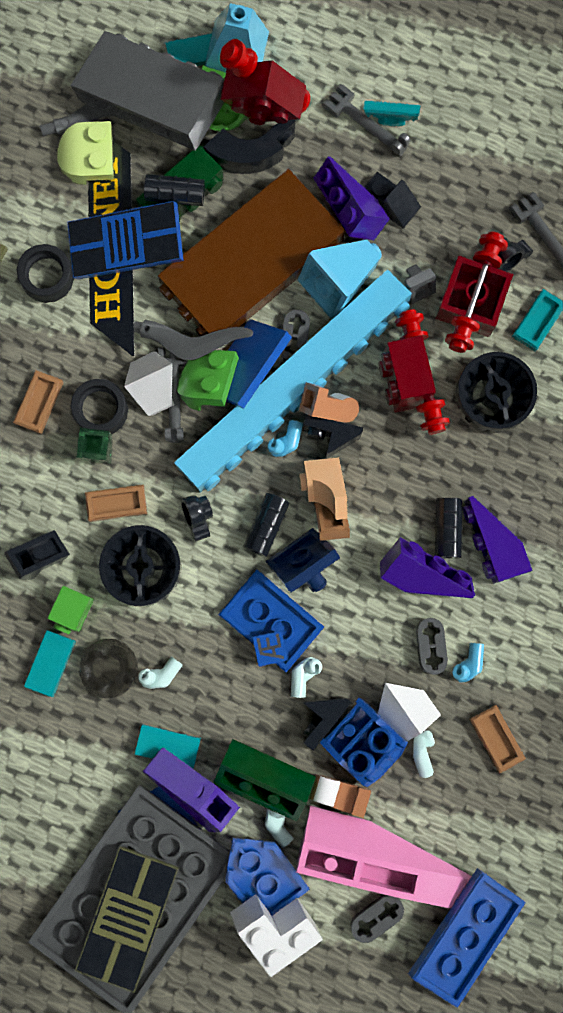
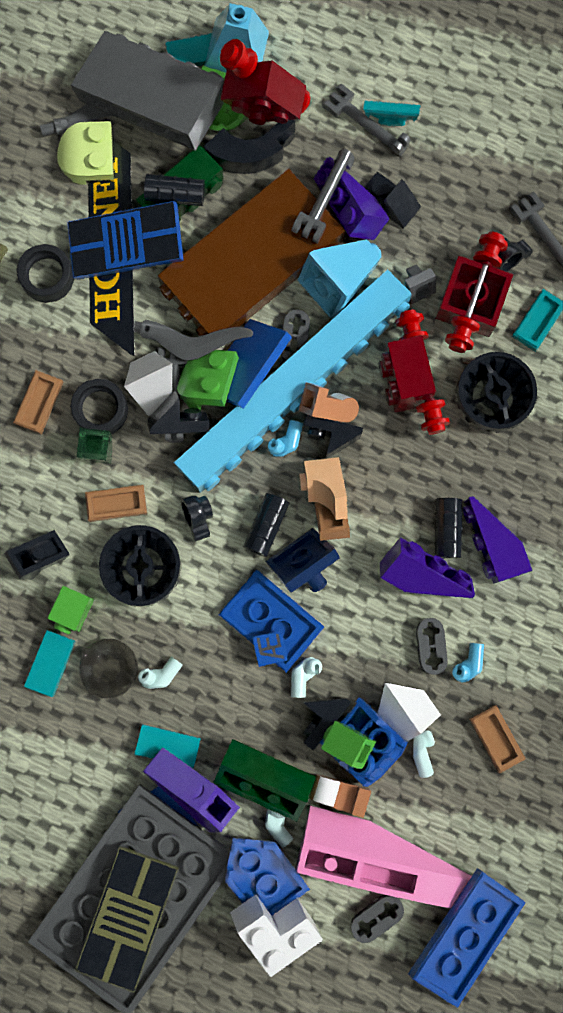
none -> black slope [147,391,209,434]
none -> dark grey hinge [291,149,355,244]
none -> bright green brick [321,721,376,769]

